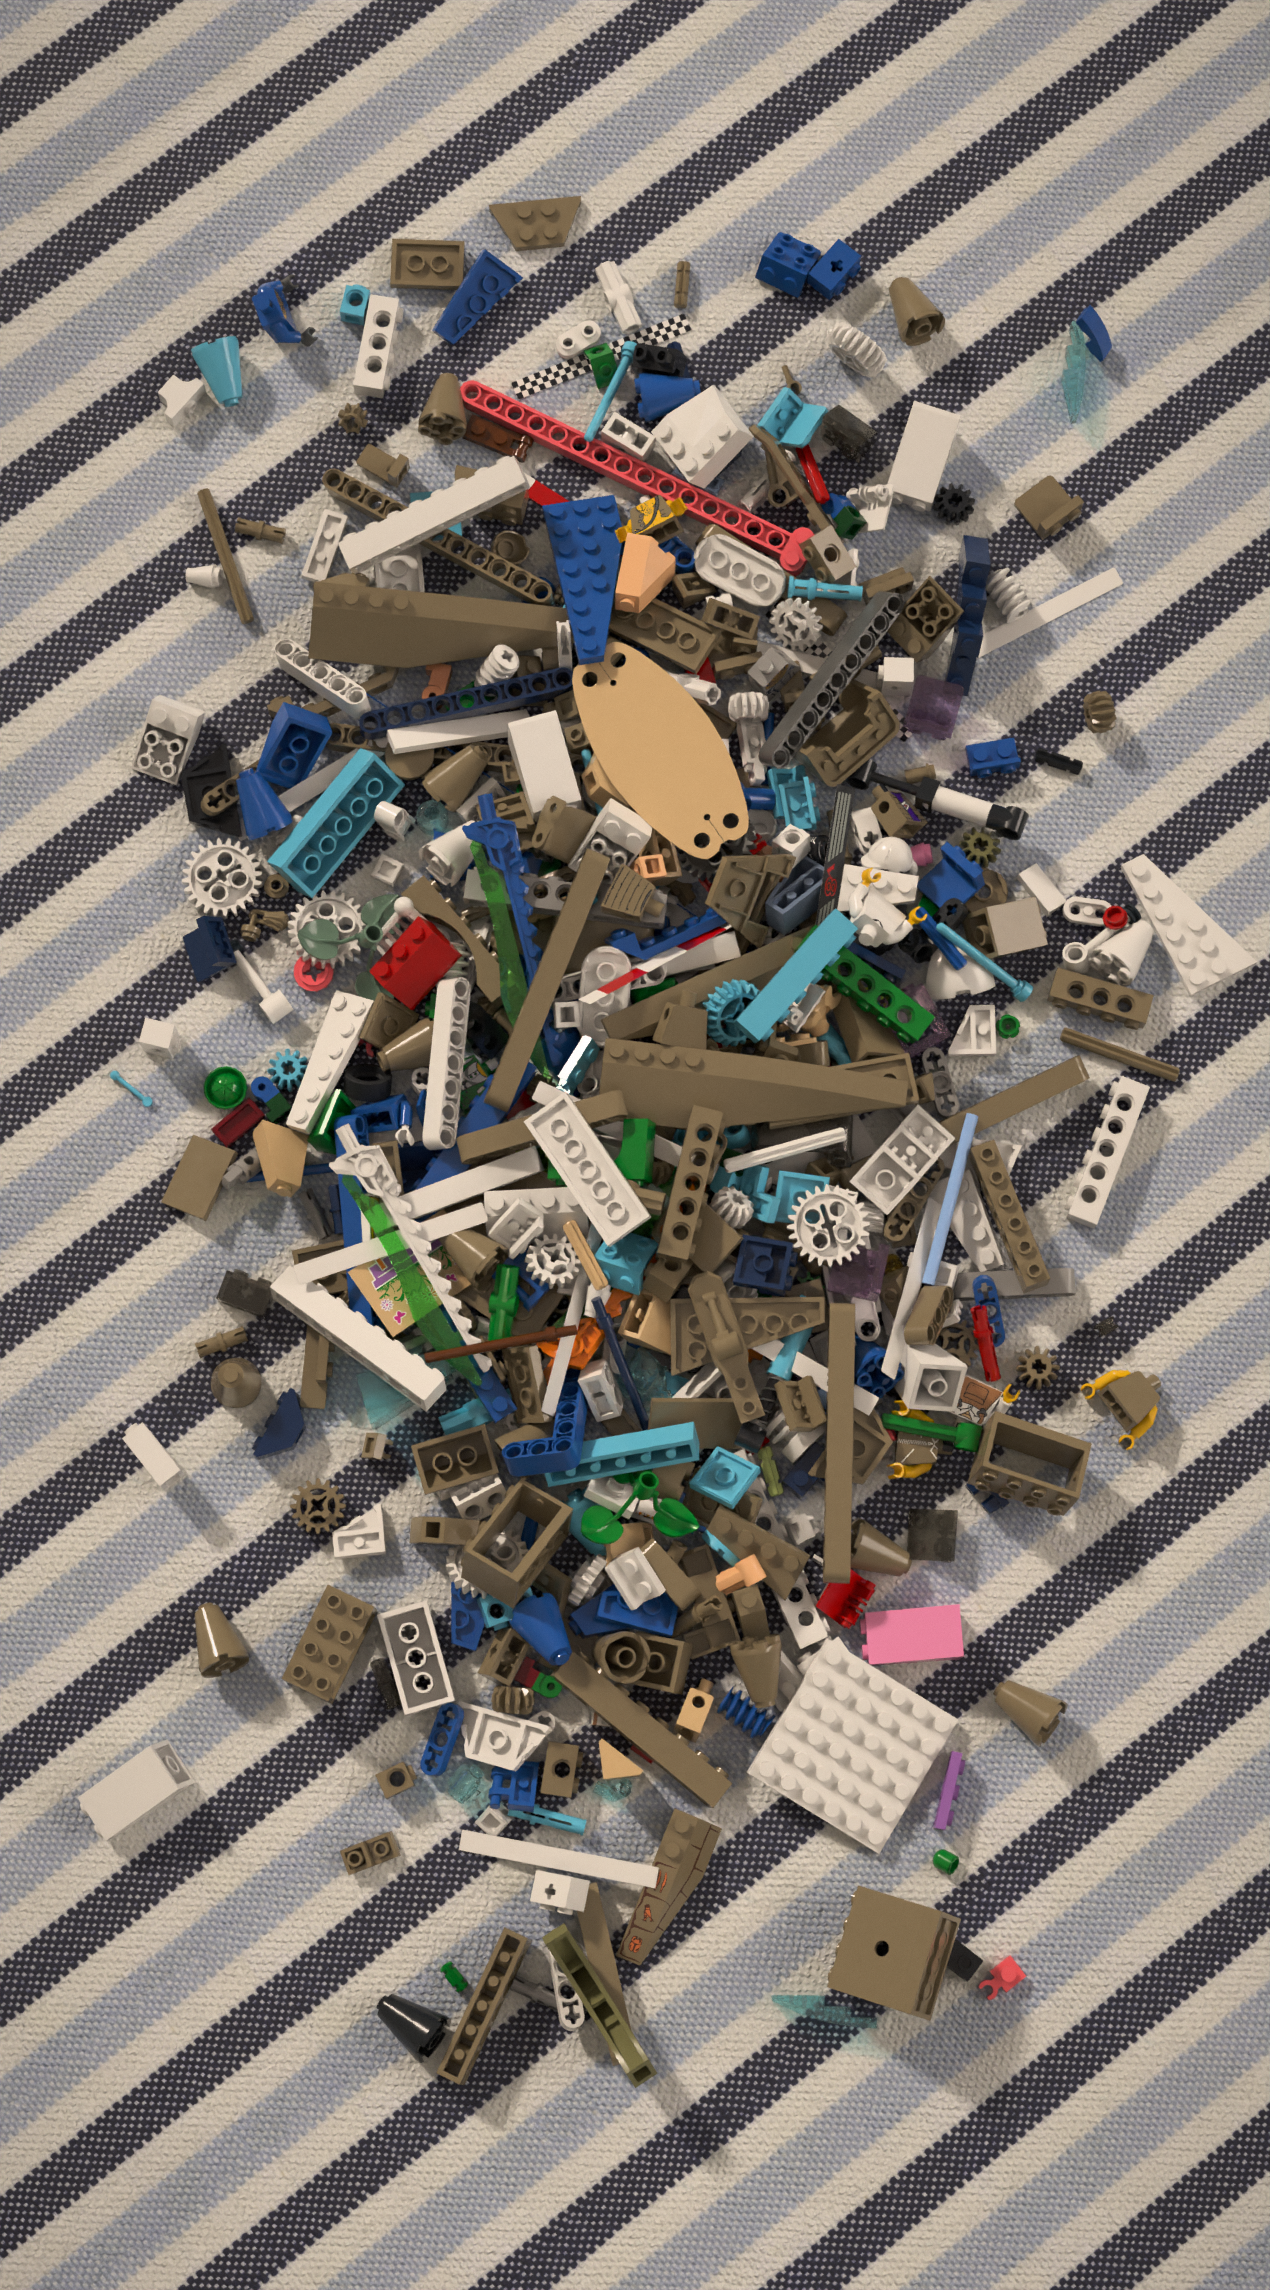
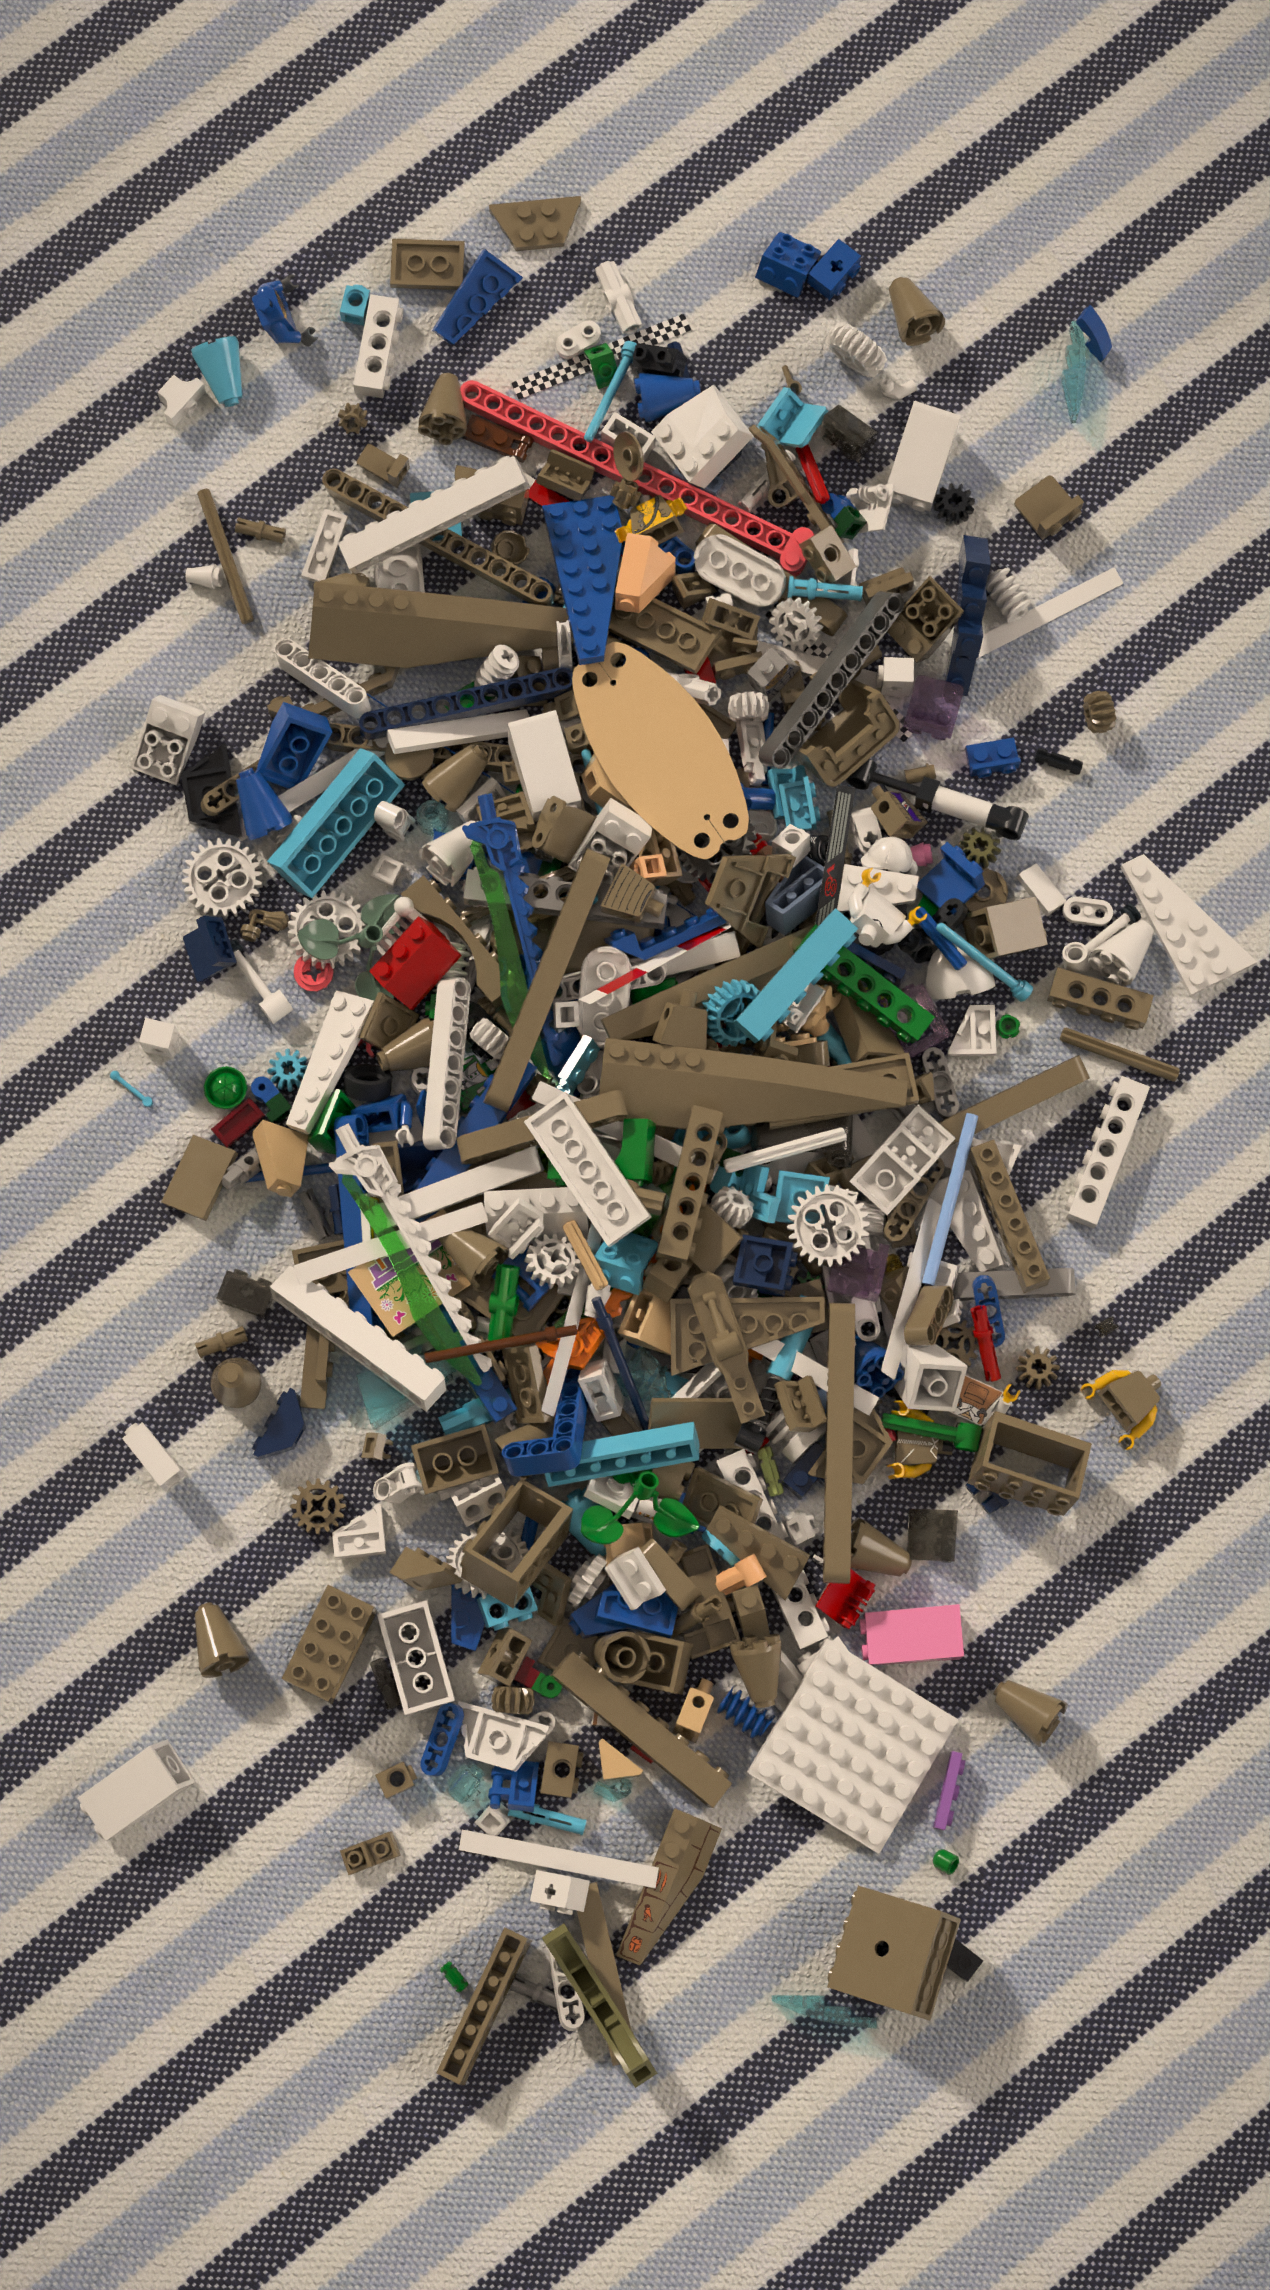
dark tan plate [264,874,289,899] -> none
black cone [376,1994,451,2063] -> none
dark tan slope [409,1516,482,1546] -> none
nougat leg [422,663,453,711] -> none
blue cone [509,1593,572,1665] -> none
dark tan axle [674,261,690,309] -> none
medium azure tile [689,1446,761,1509] -> none
coral plate [978,1955,1026,2000] -> none
red plate [1103,906,1128,930] -> none
none -> white piece [373,1462,423,1504]
none -> dark tan slope [389,1547,463,1591]
none -> white gear [470,1018,509,1059]
none -> dark tan bracket [536,449,595,501]
none -> dark tan gear [609,479,642,509]
none -> dark tan dish [613,432,644,481]
none -> white arm [880,379,917,400]

